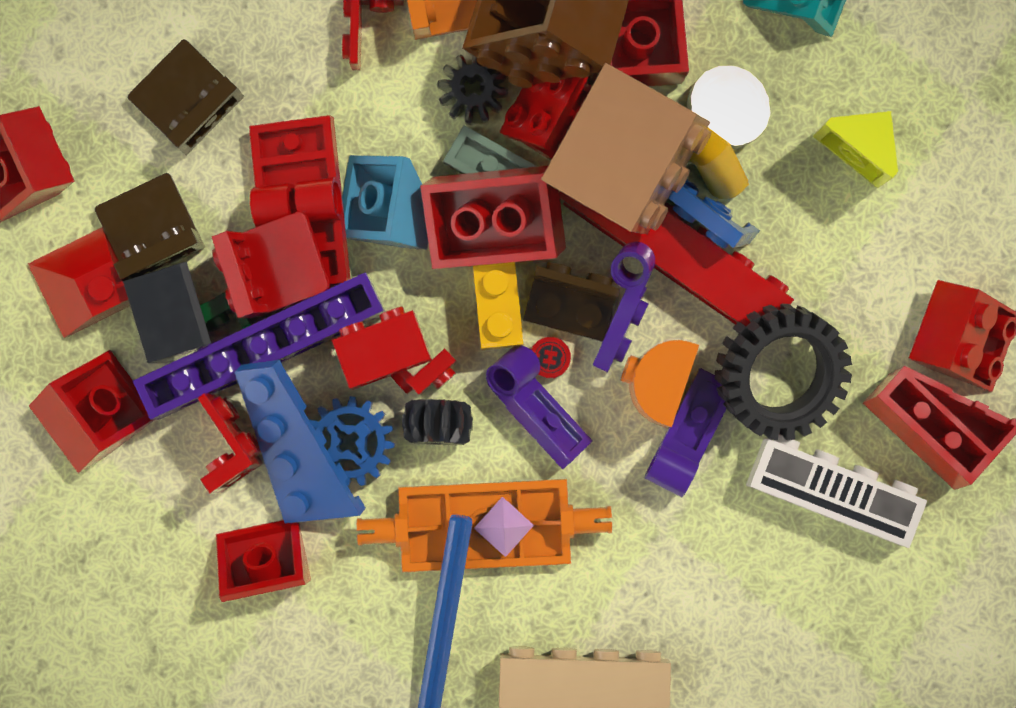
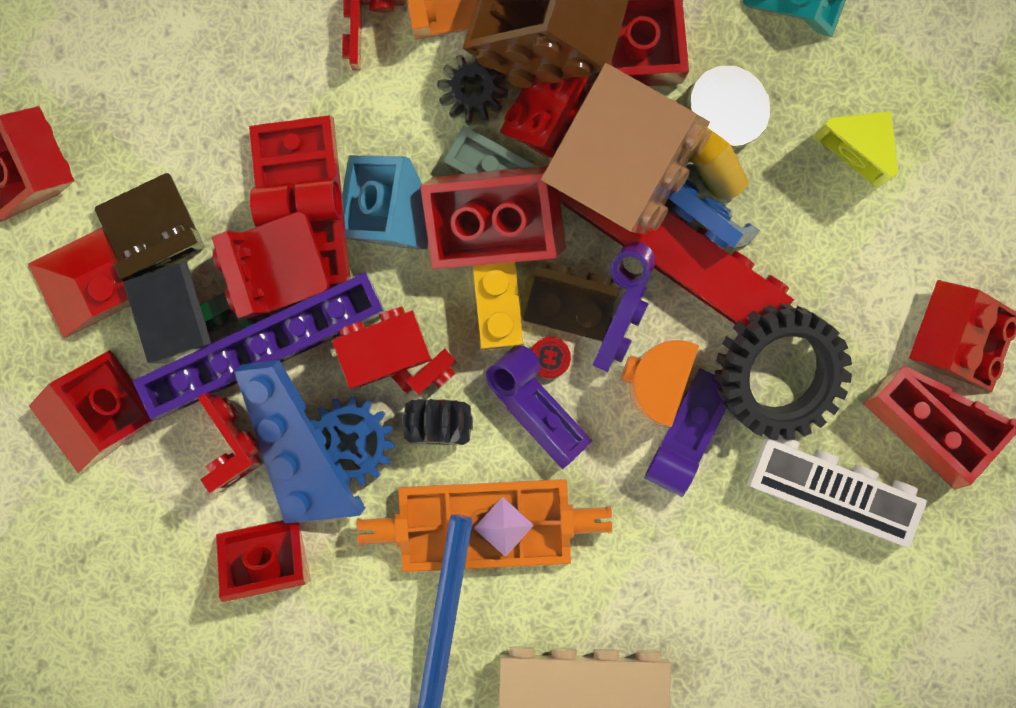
dark brown bracket [127,39,245,156] -> none

